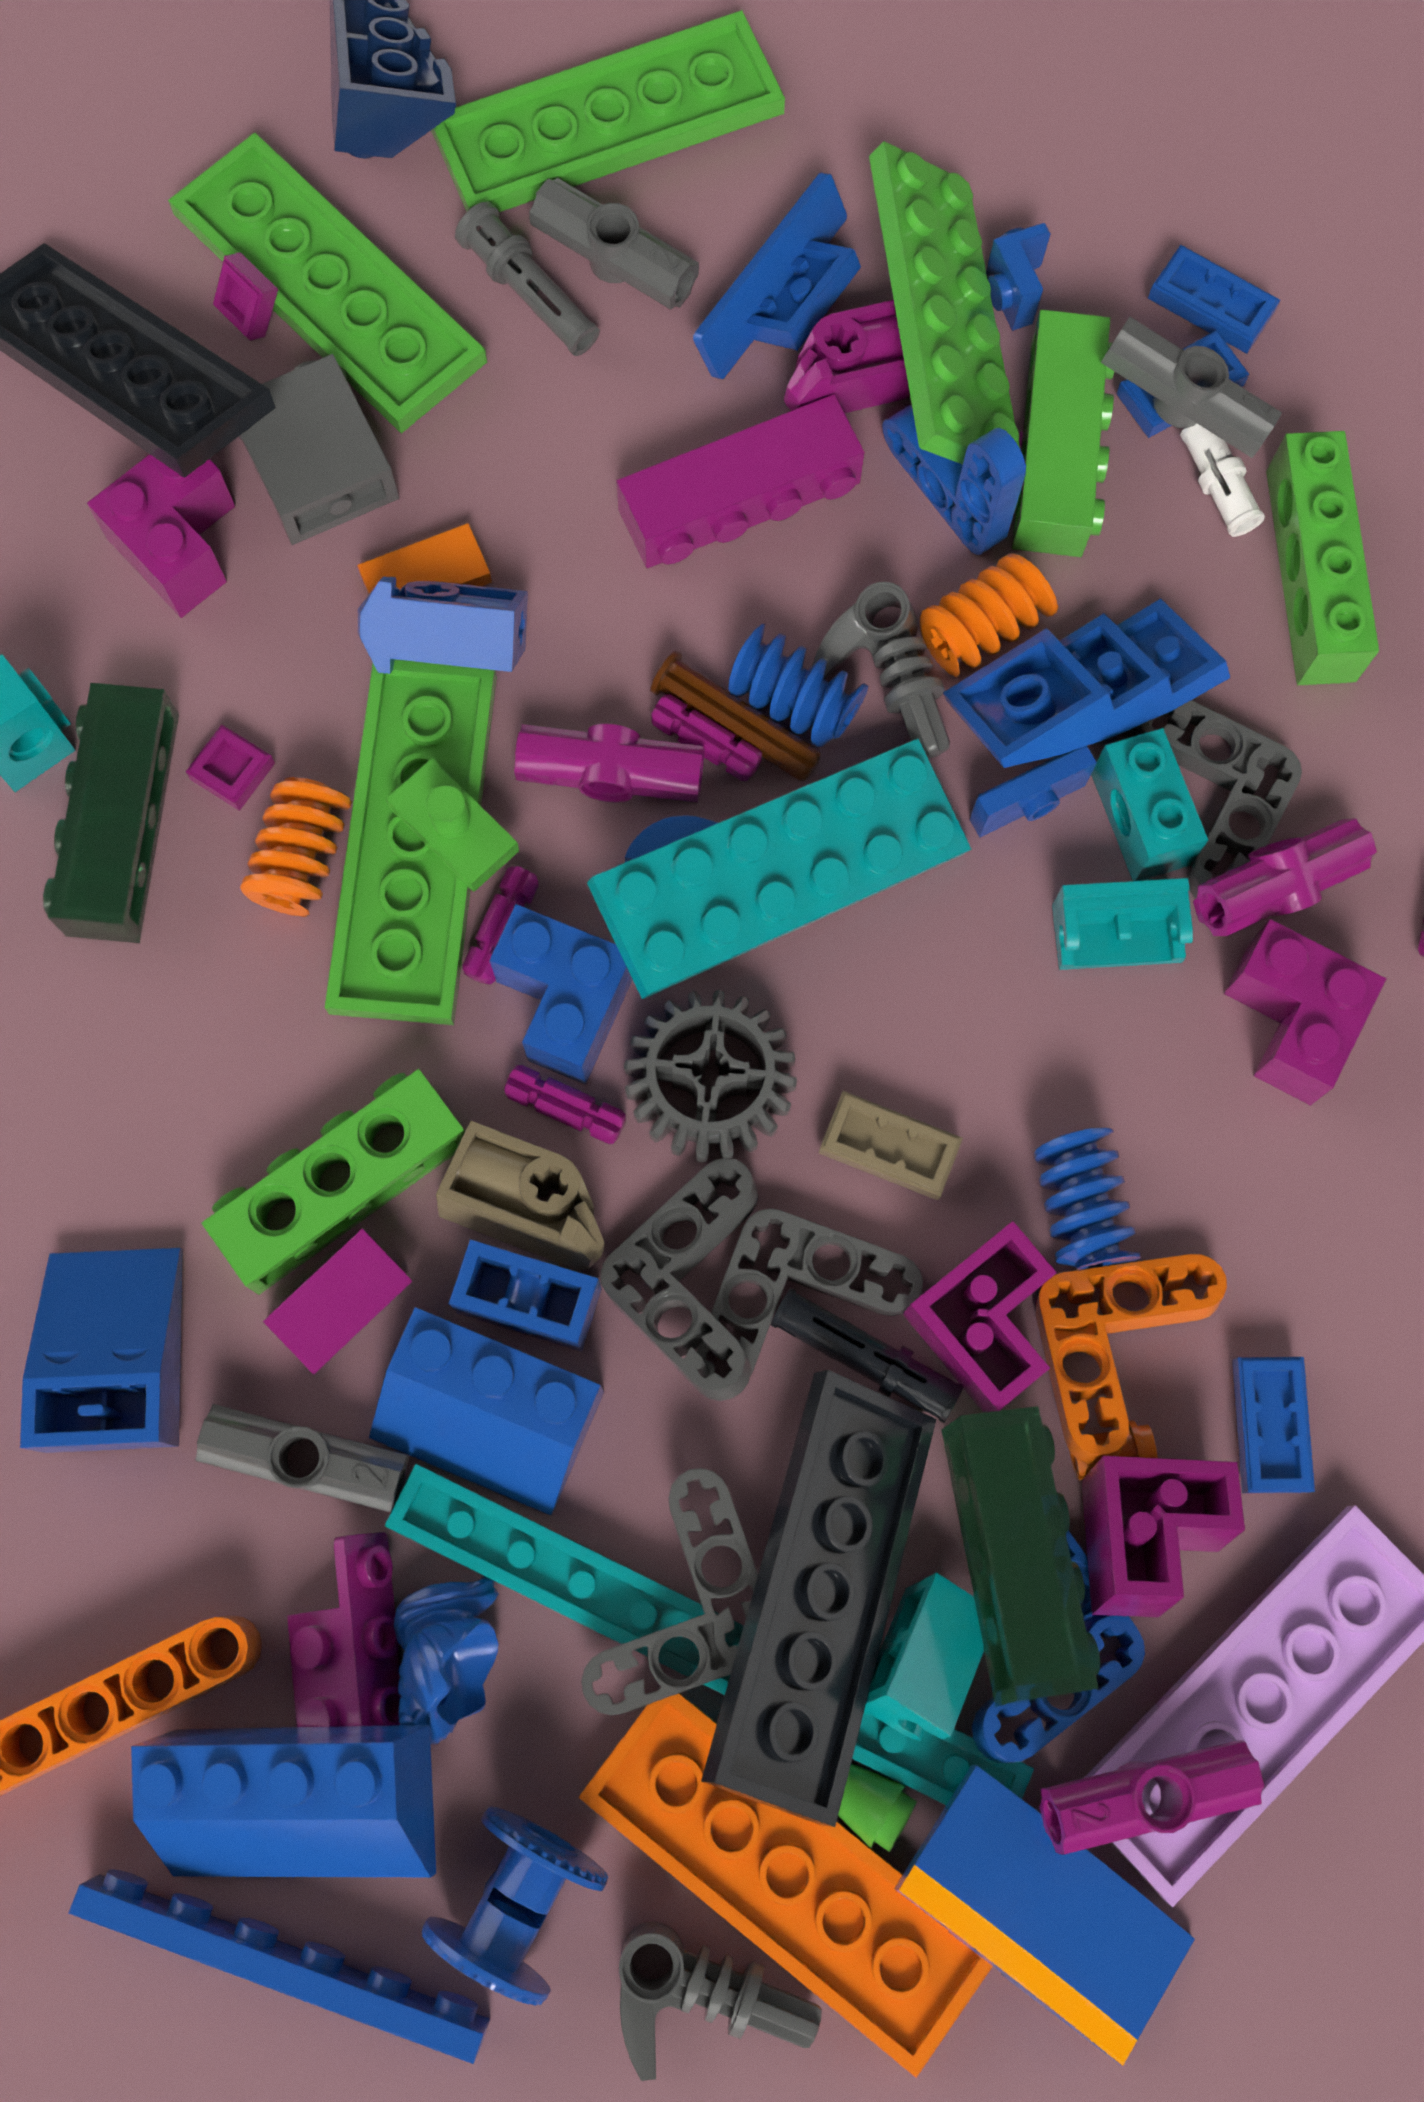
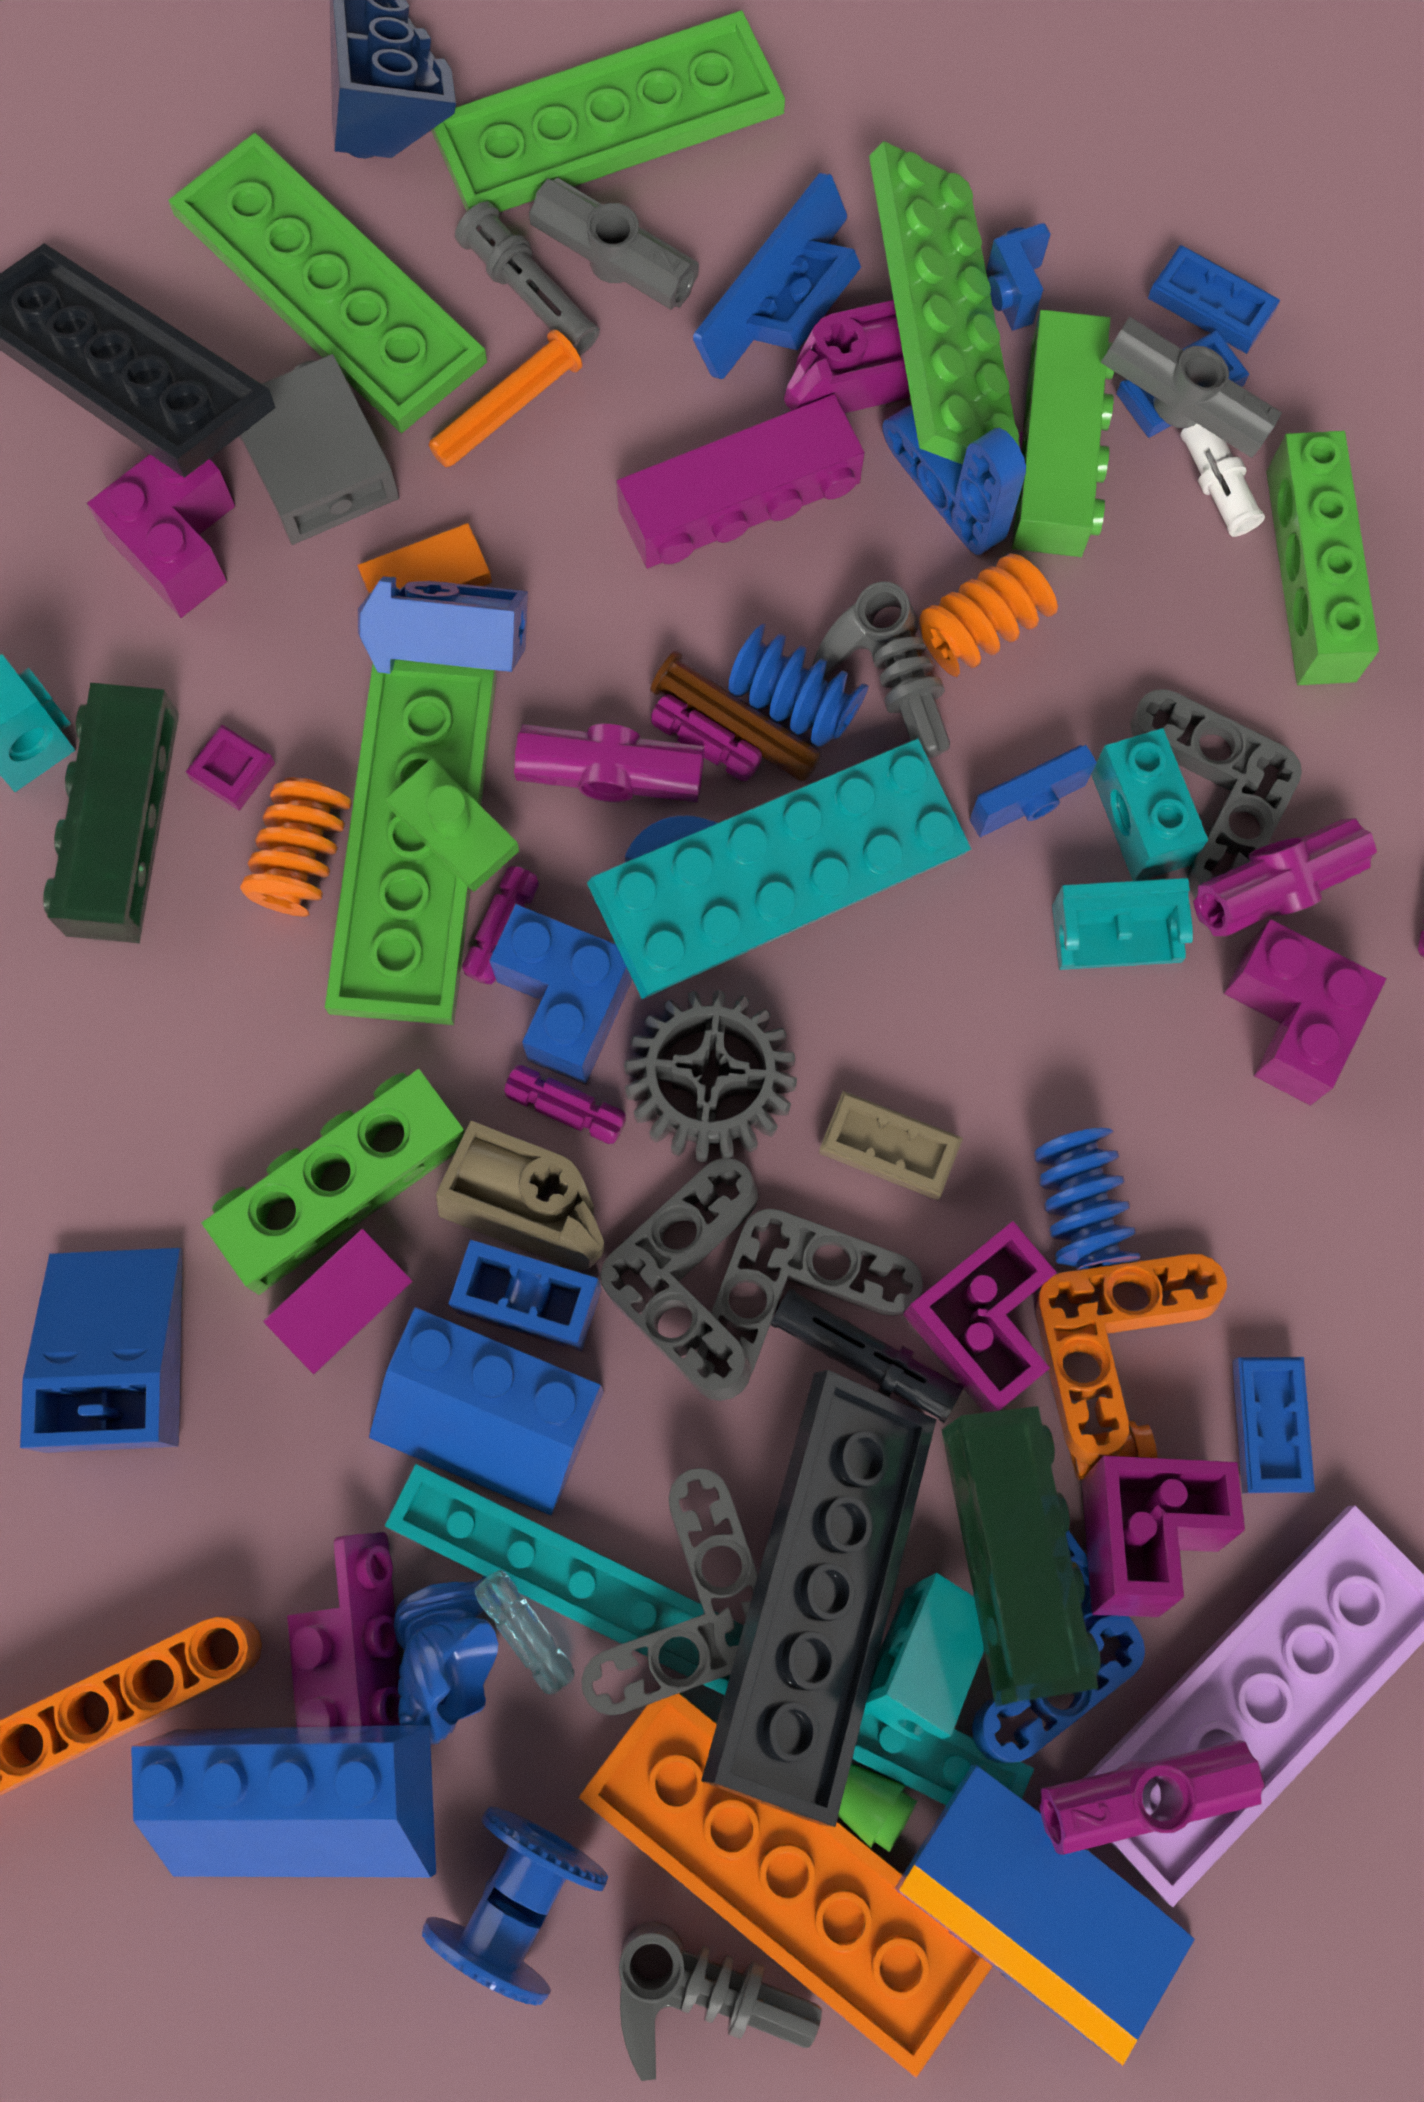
blue plate [68,1869,490,2064] -> none
dark grey piece [195,1404,409,1513] -> none
magenta tile [213,252,278,341] -> none
blue slope [943,598,1230,768] -> none
none -> orange axle [428,329,582,467]
none -> clear light blue axle [475,1570,575,1694]

